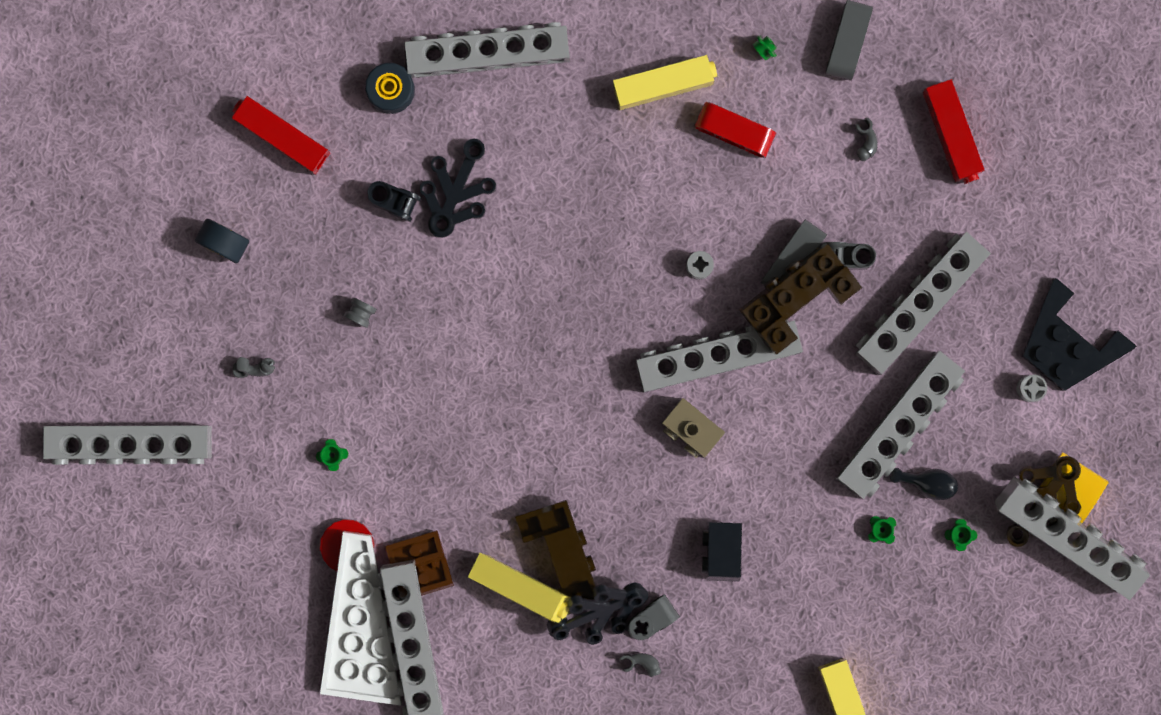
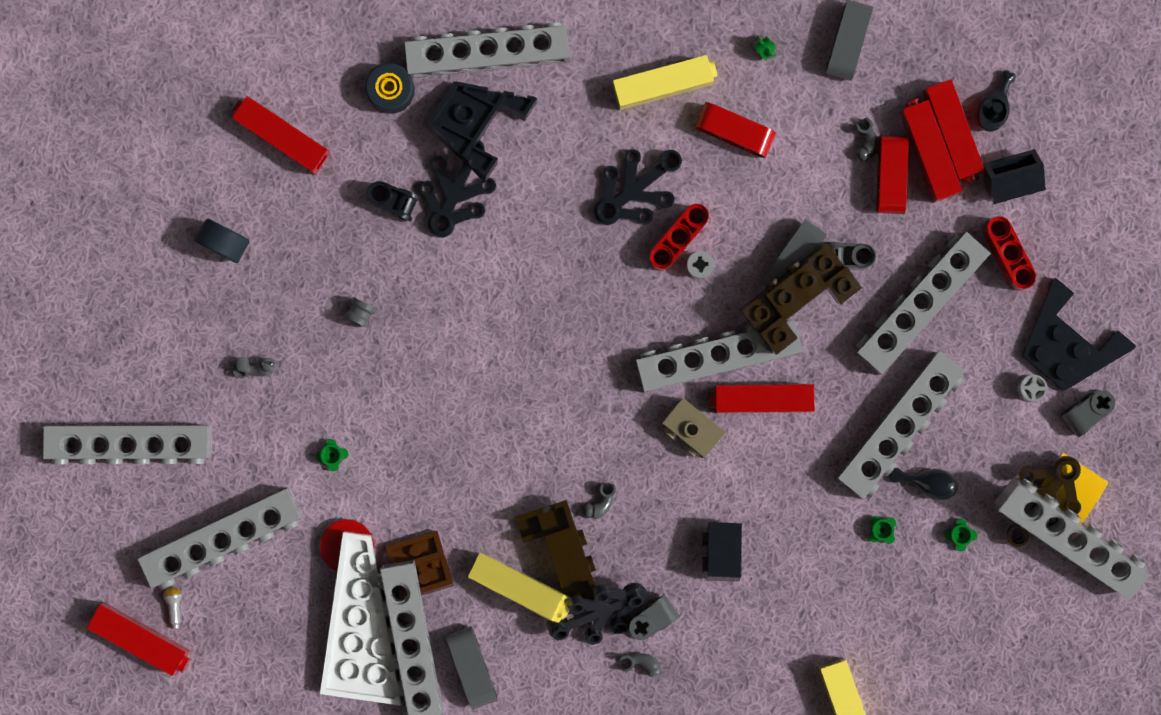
none -> red brick [87,603,190,676]
none -> light grey brick [138,488,303,590]
none -> light grey piece [163,587,182,629]
none -> black wing [427,81,537,182]
none -> dark grey beam [446,626,498,710]
none -> dark grey arm [585,483,616,519]
none -> black plant [594,149,682,225]
none -> red beam [649,203,709,271]
none -> red brick [710,384,815,413]
none -> red beam [876,135,909,214]
none -> red brick [900,98,963,203]
none -> black piece [977,70,1016,132]
none -> black brick [983,149,1046,204]
none -> red beam [983,216,1036,291]
none -> dark grey piece [1061,390,1115,437]

